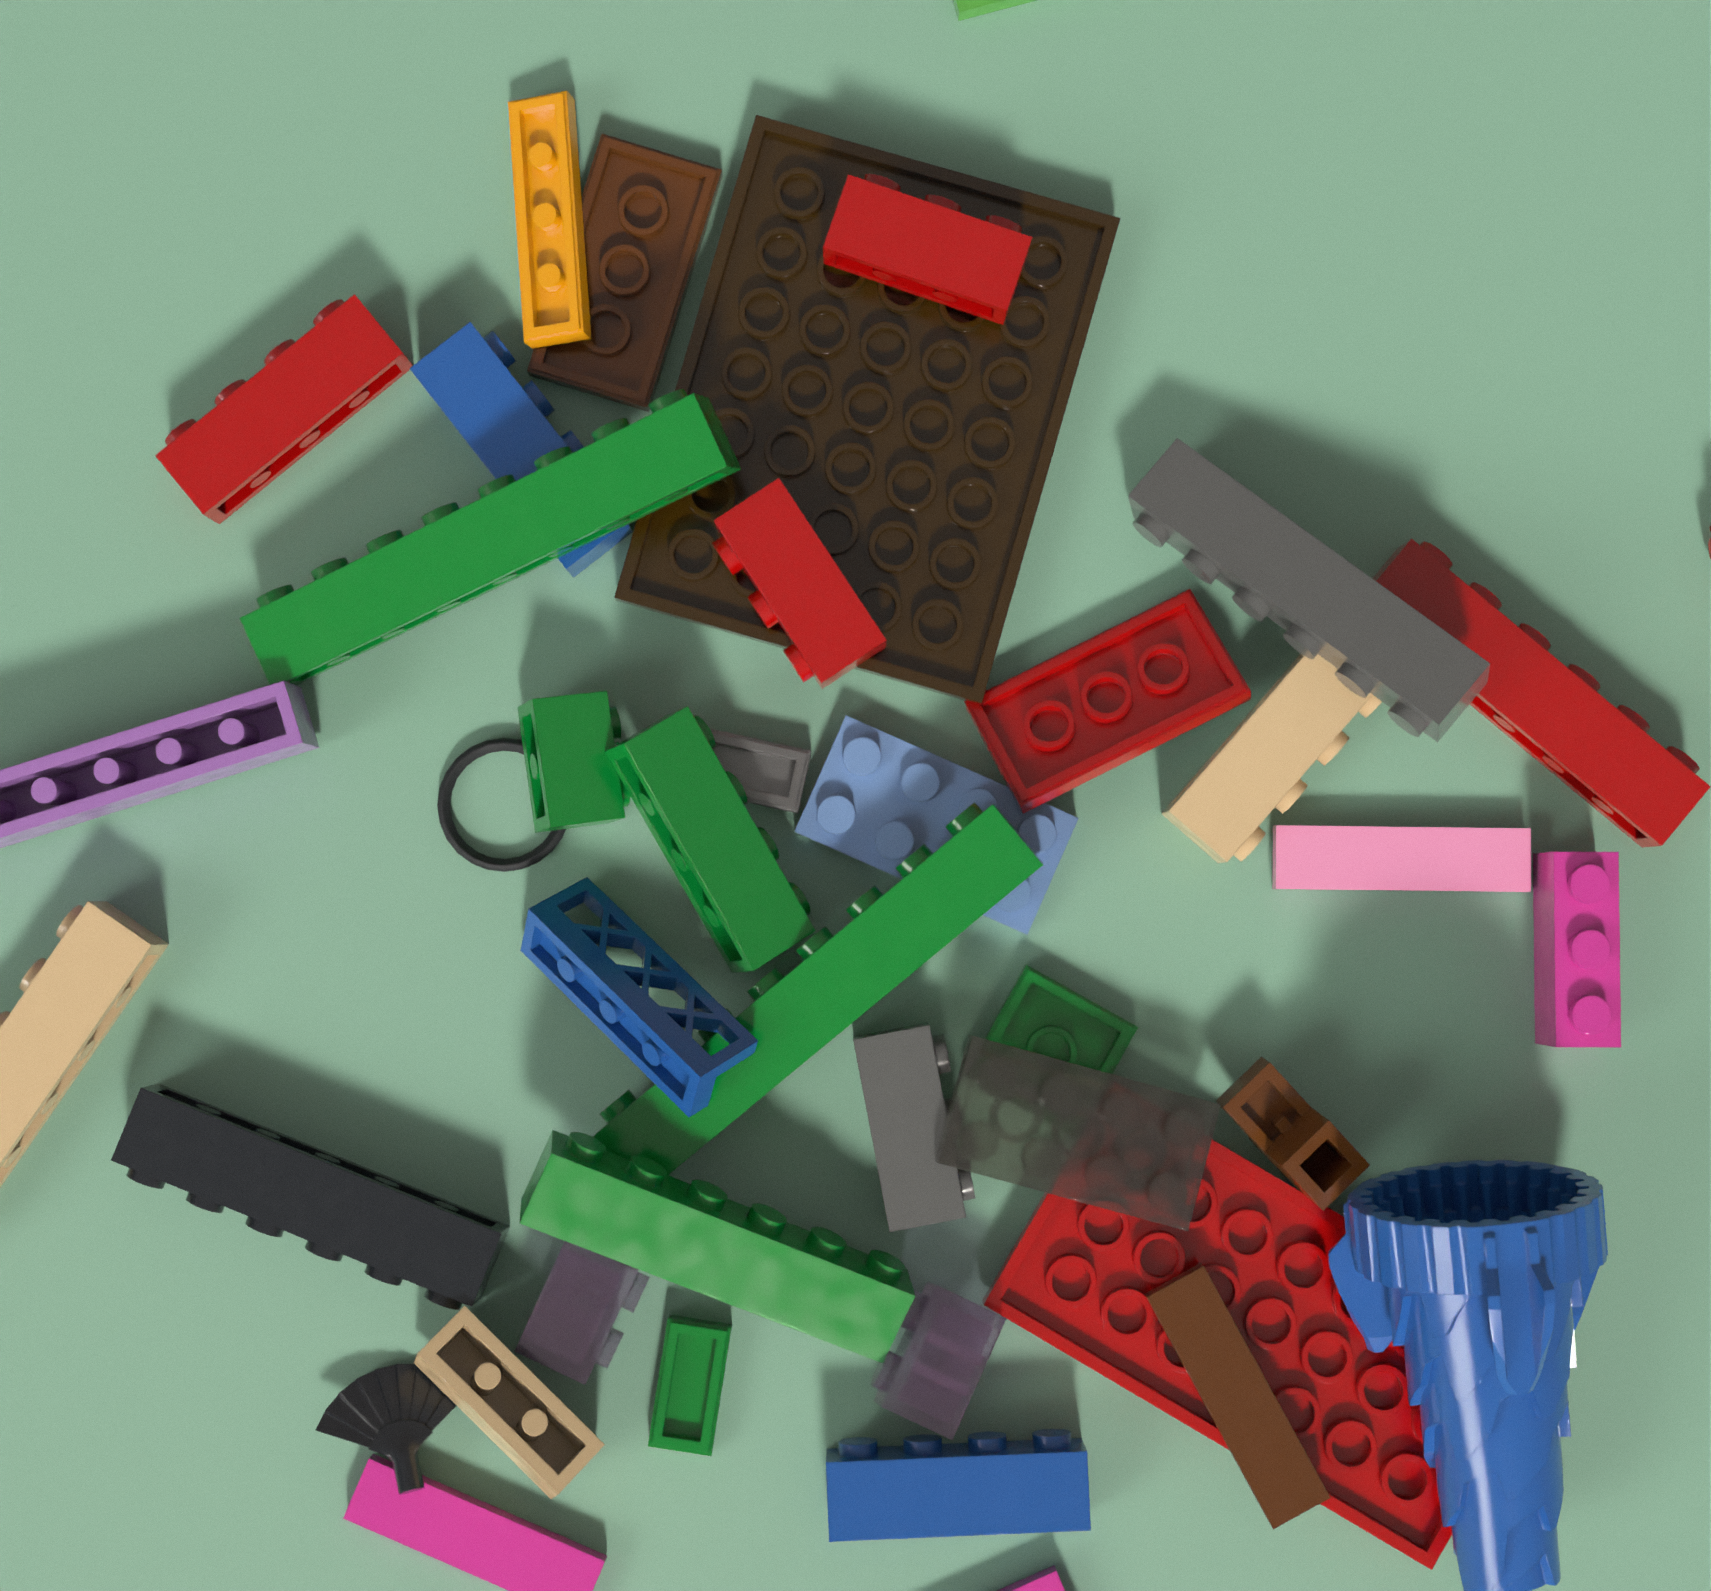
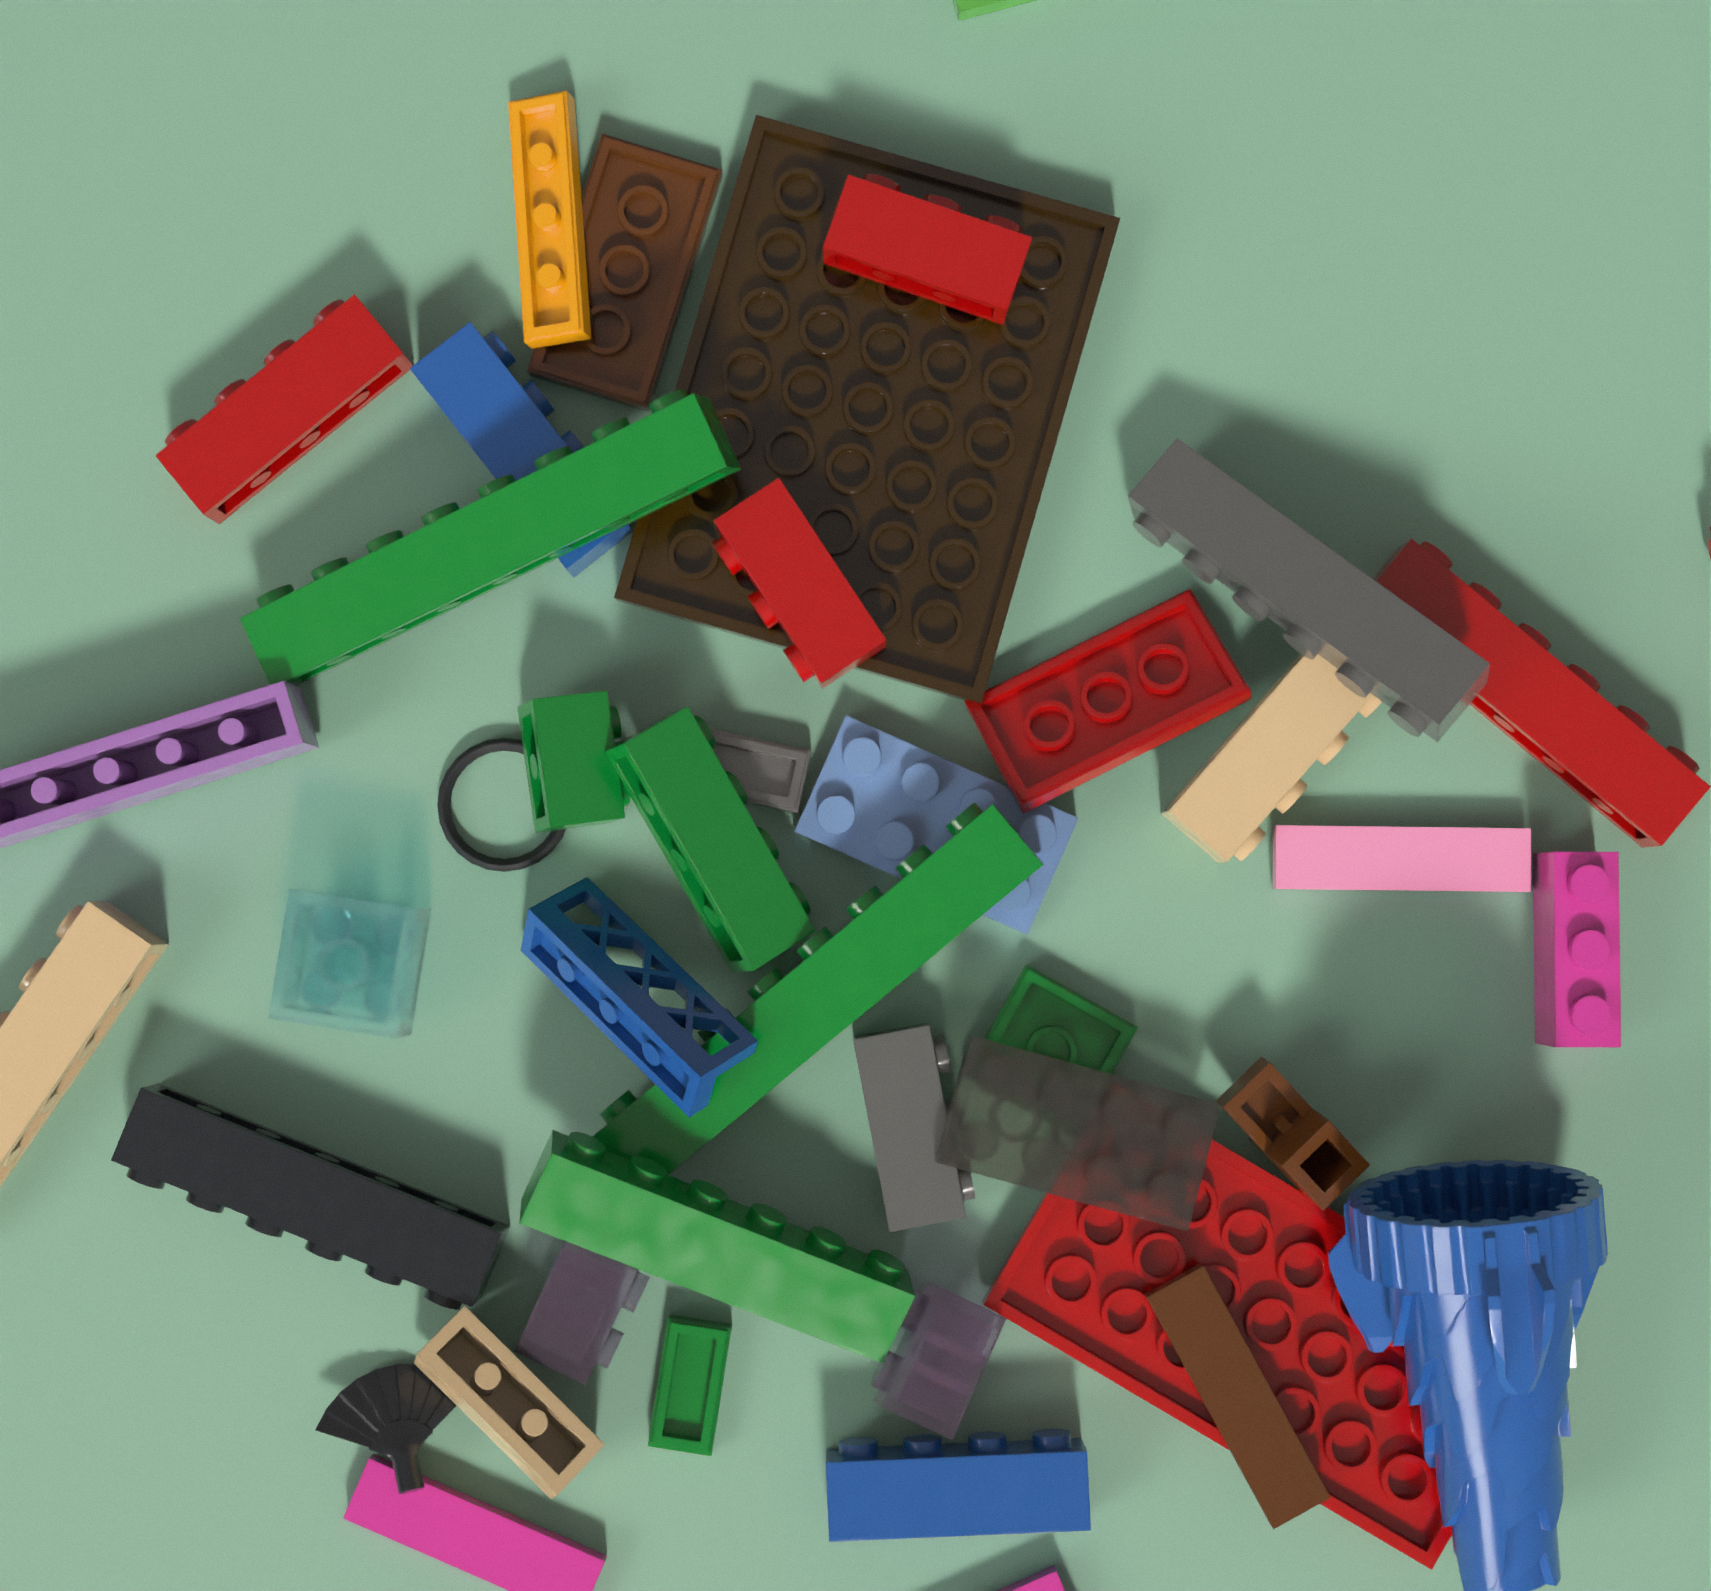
none -> clear light blue brick [268,889,431,1039]

